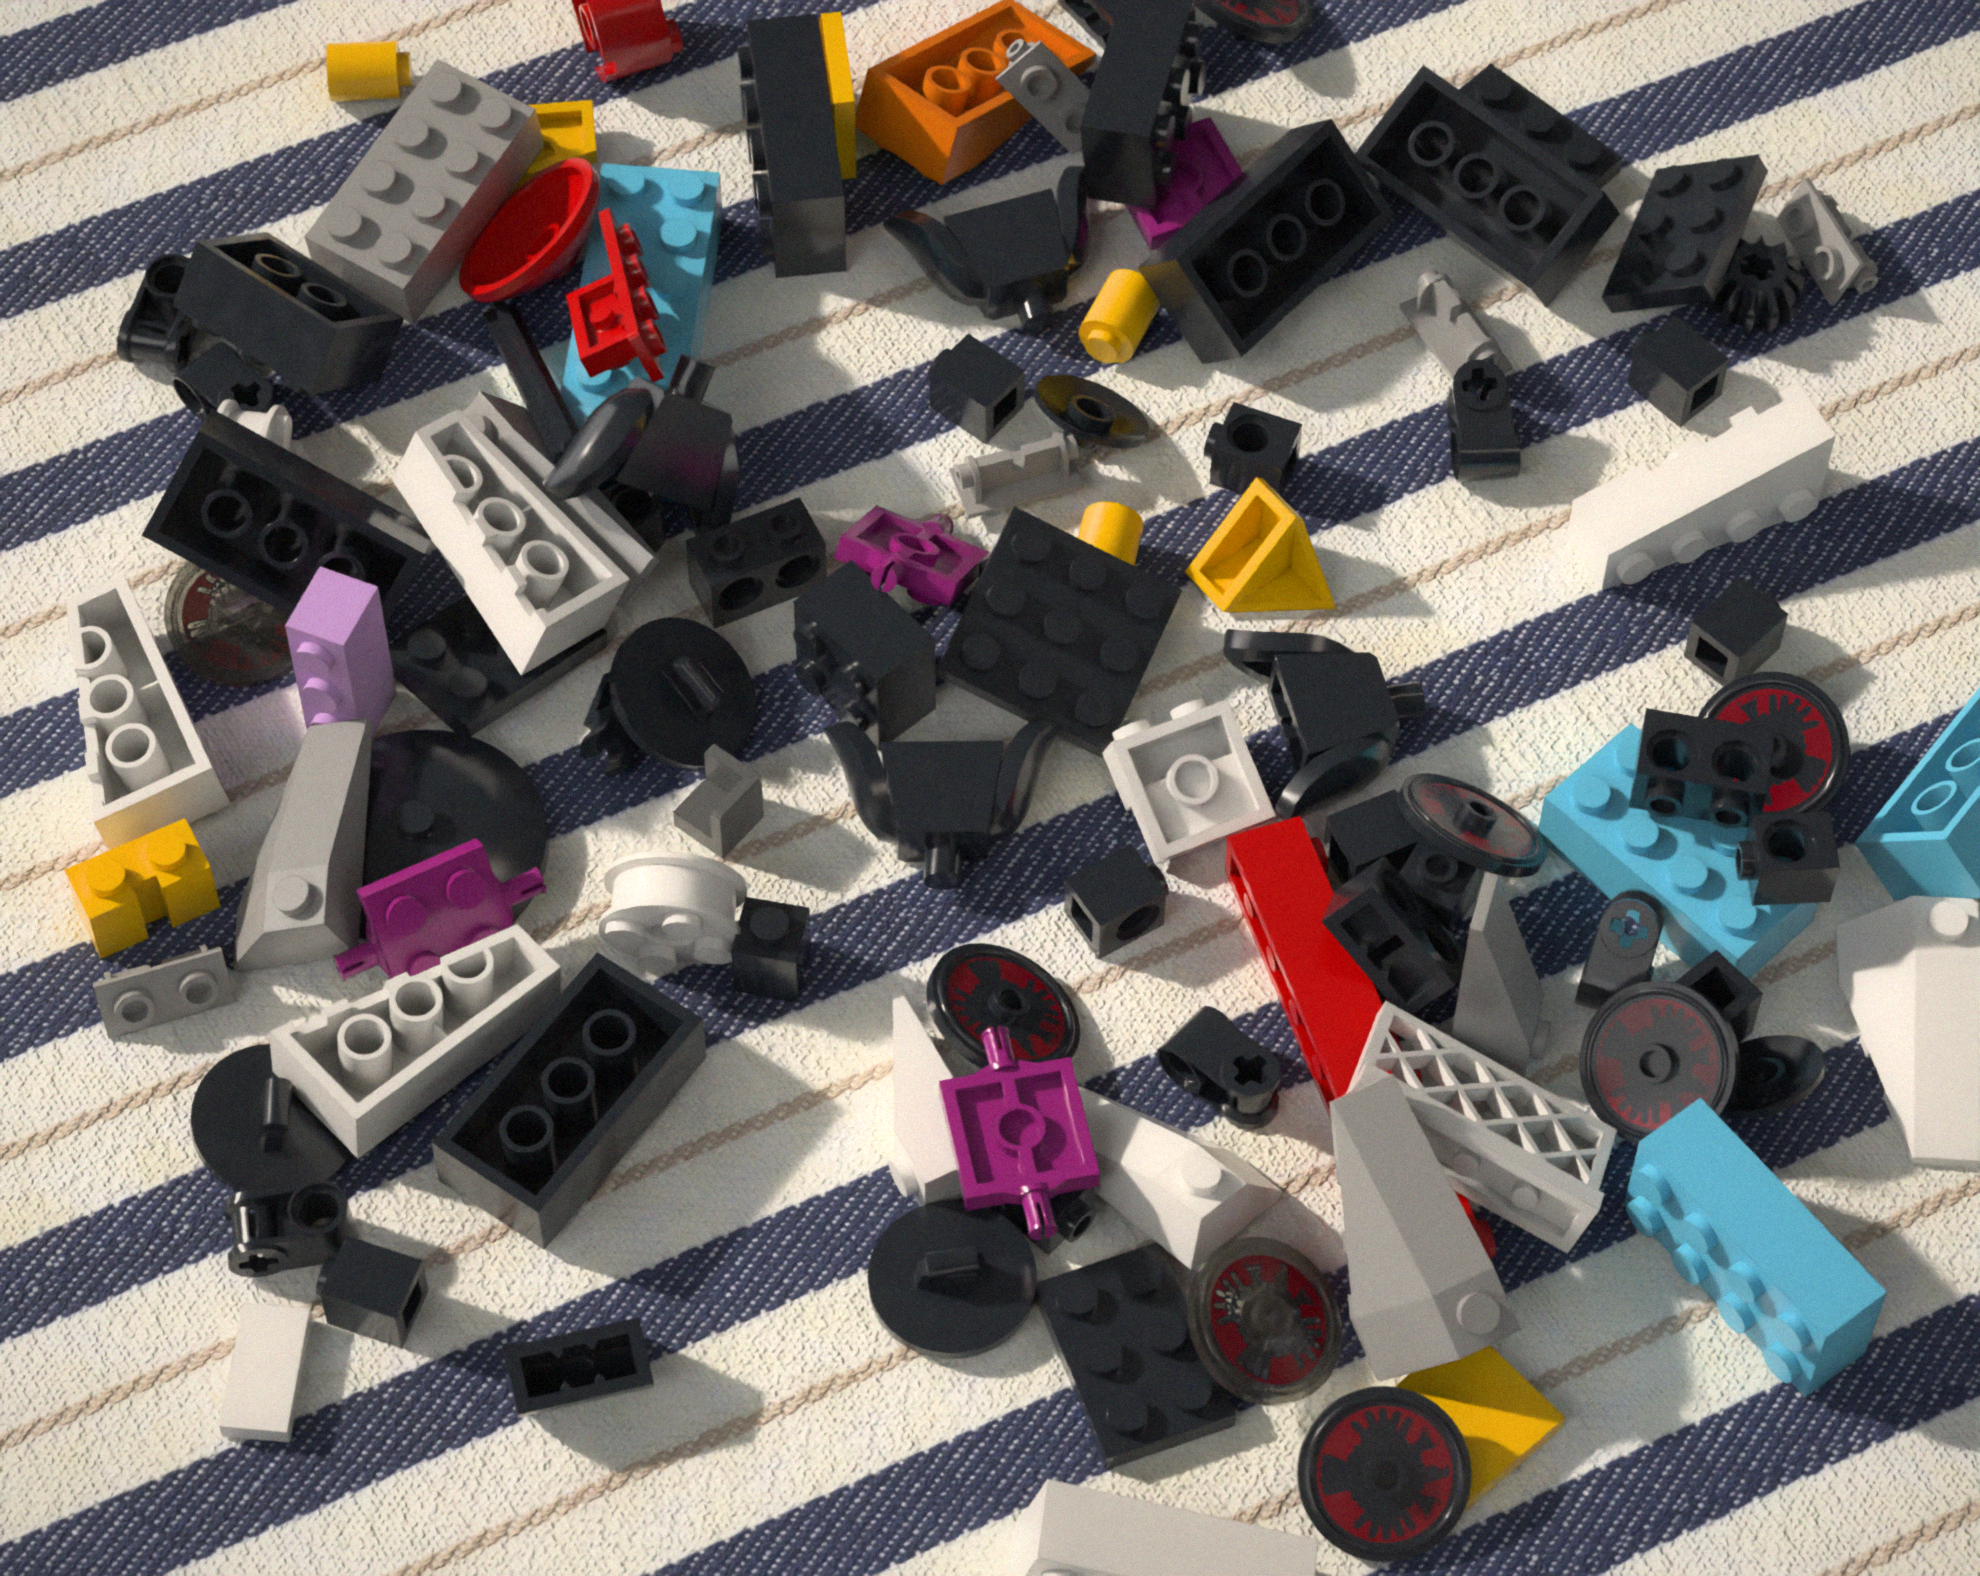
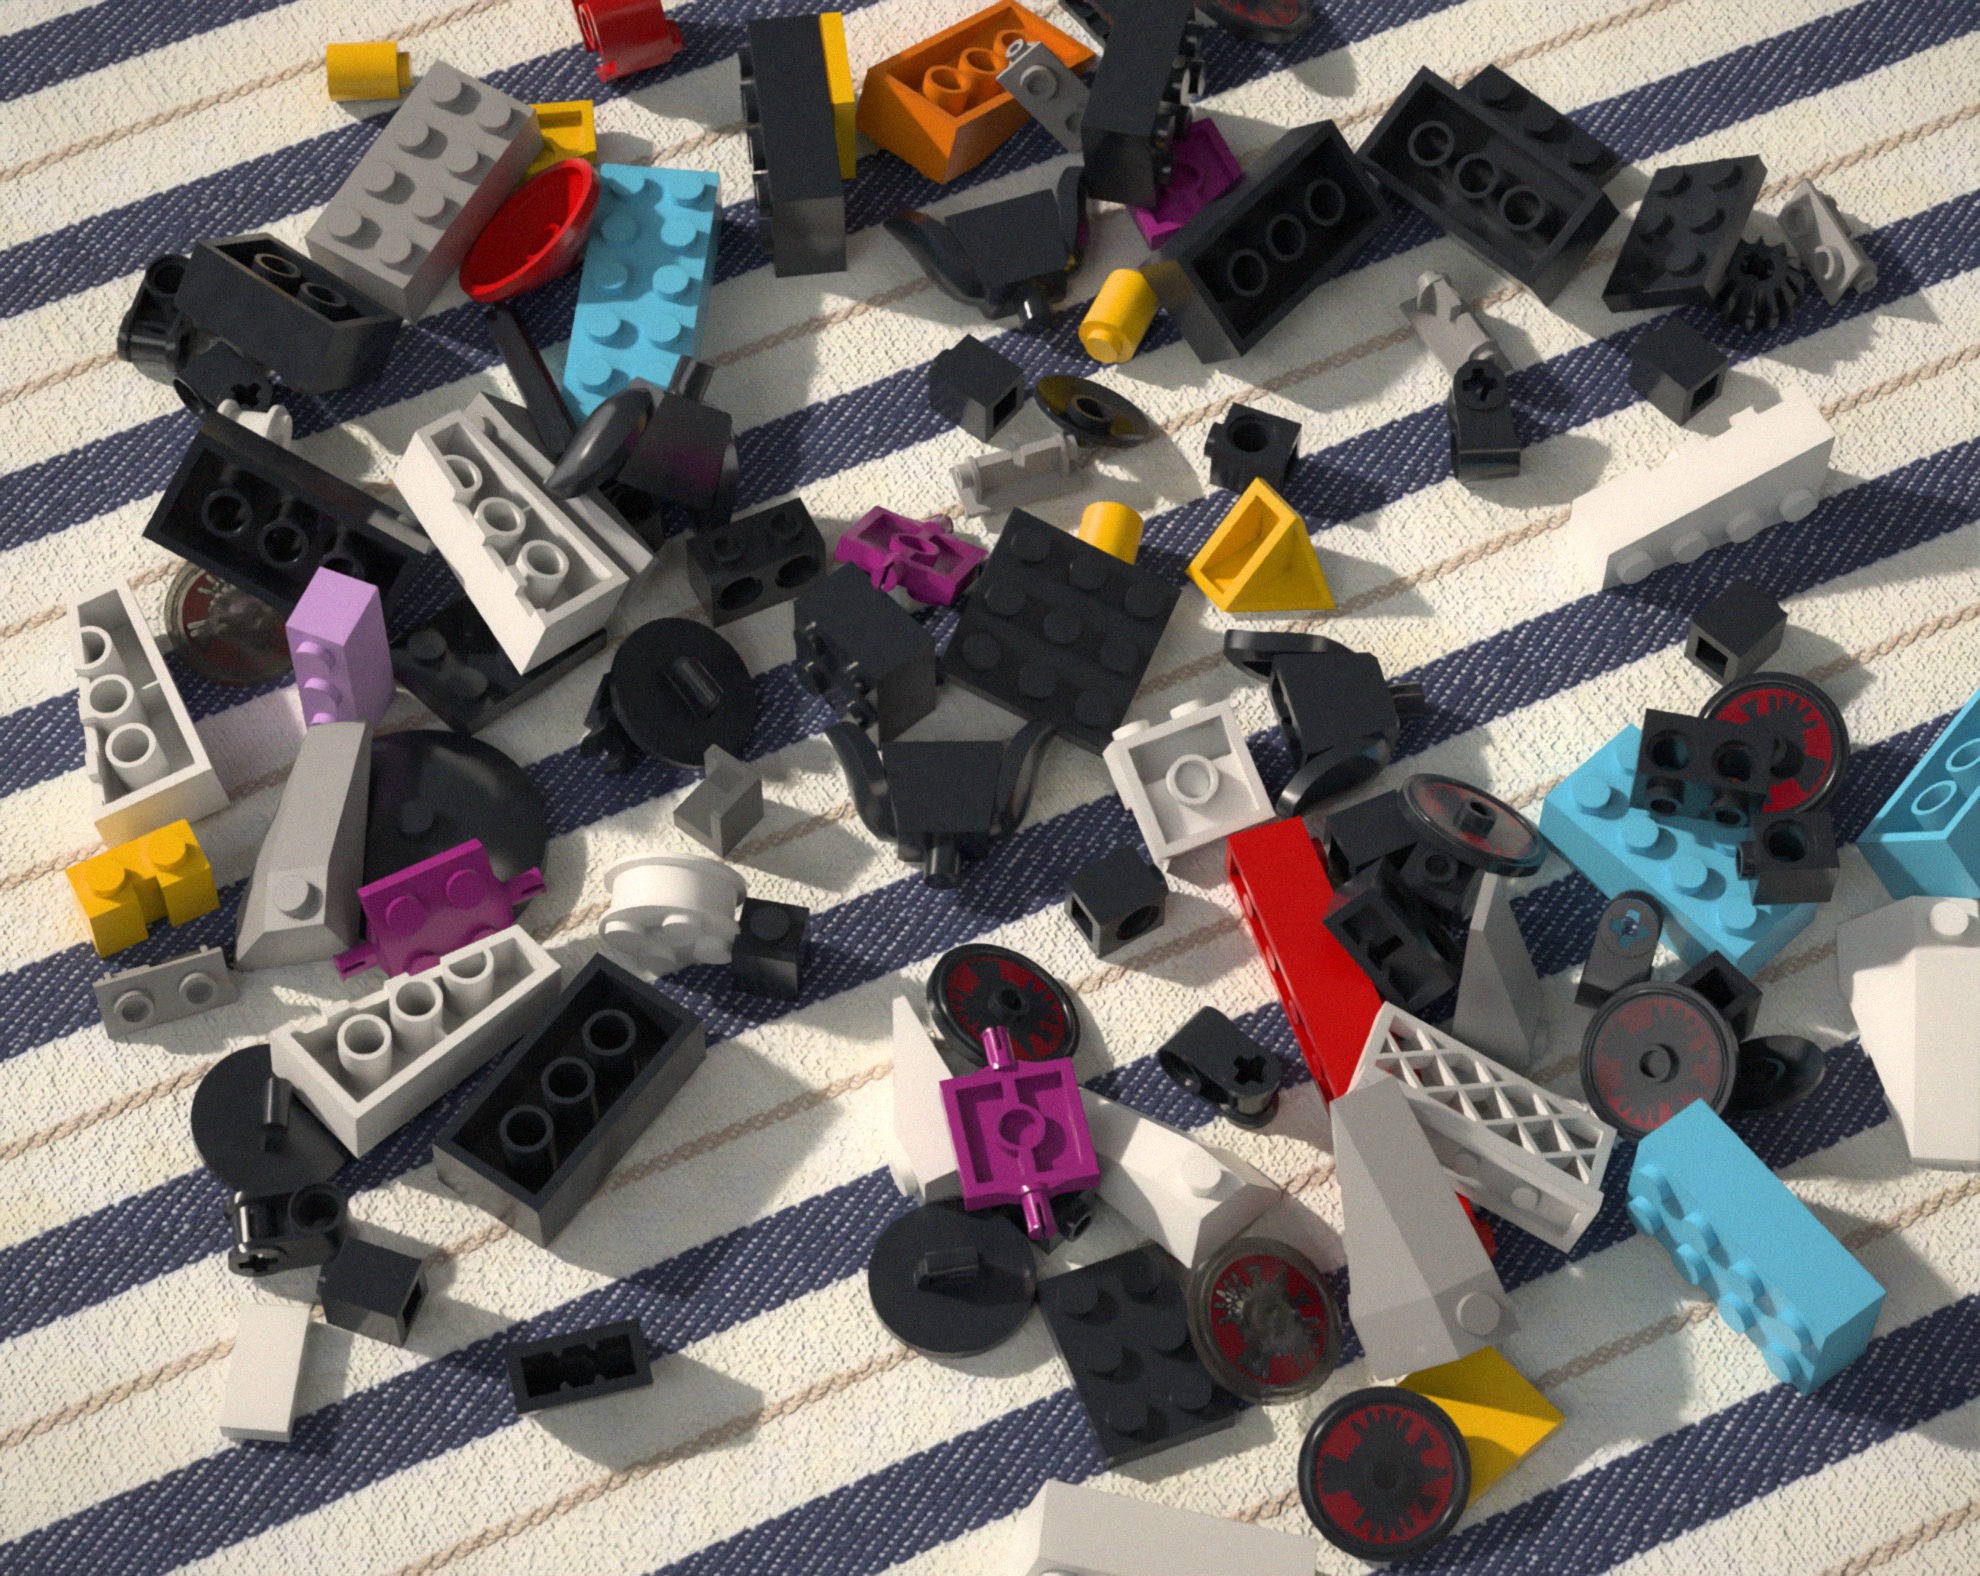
red bracket [566,208,668,383] -> none

